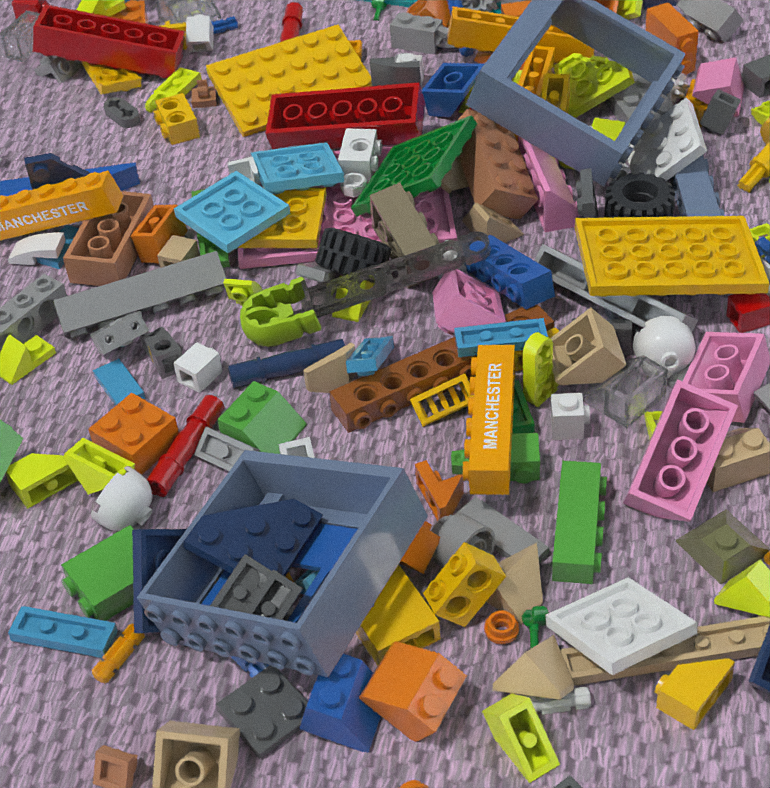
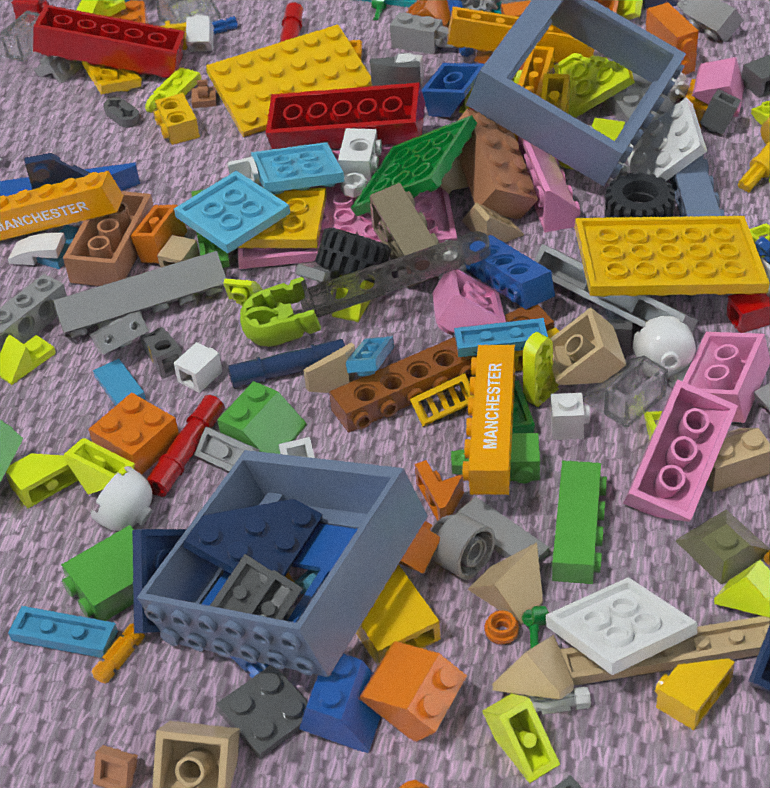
yellow brick [423,542,507,627] -> none
dark grey plate [576,168,599,218] -> none

